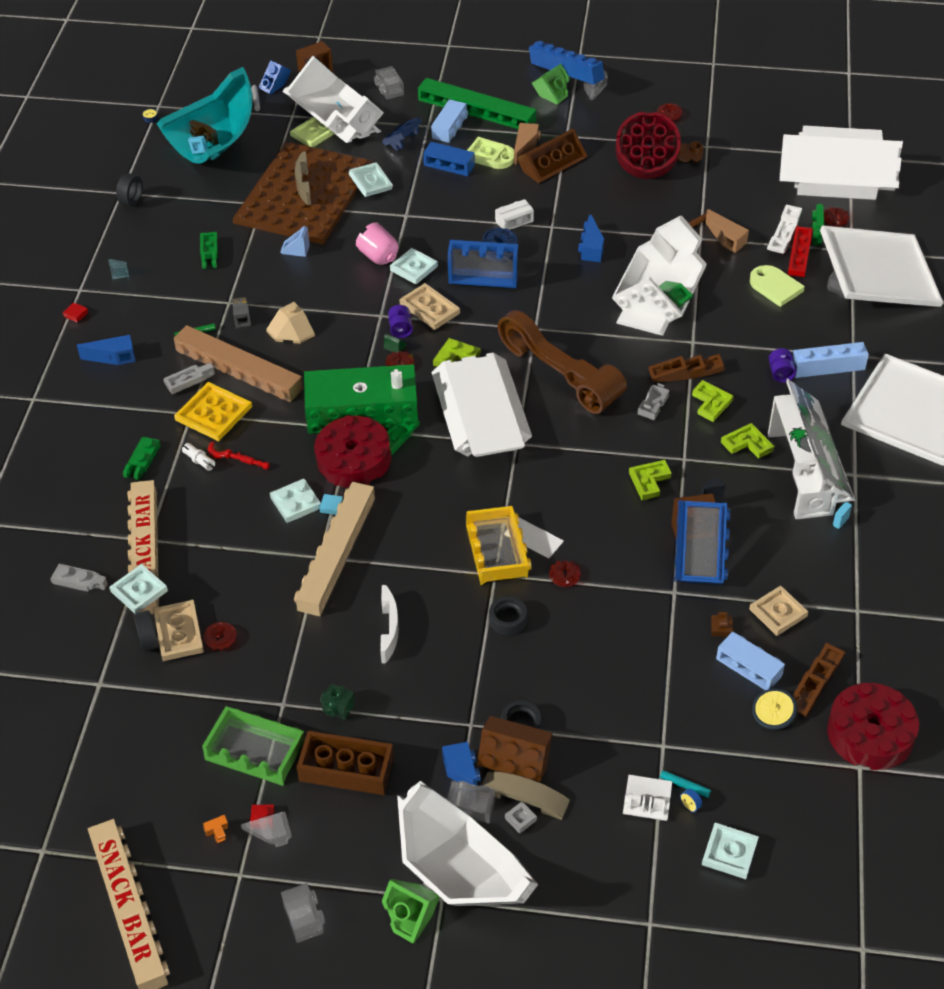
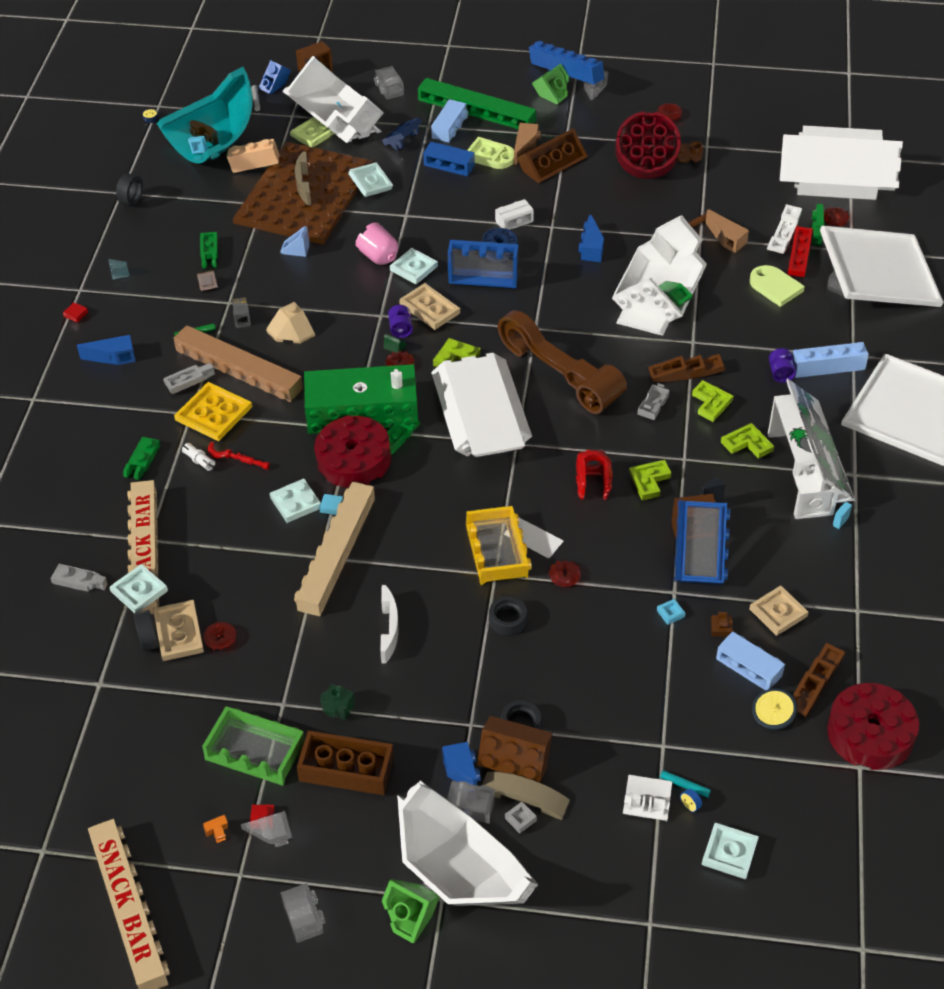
none -> tile [196,270,217,291]
none -> light nougat brick [227,139,280,173]
none -> red piece [576,449,613,500]
none -> medium azure tile [657,599,685,625]

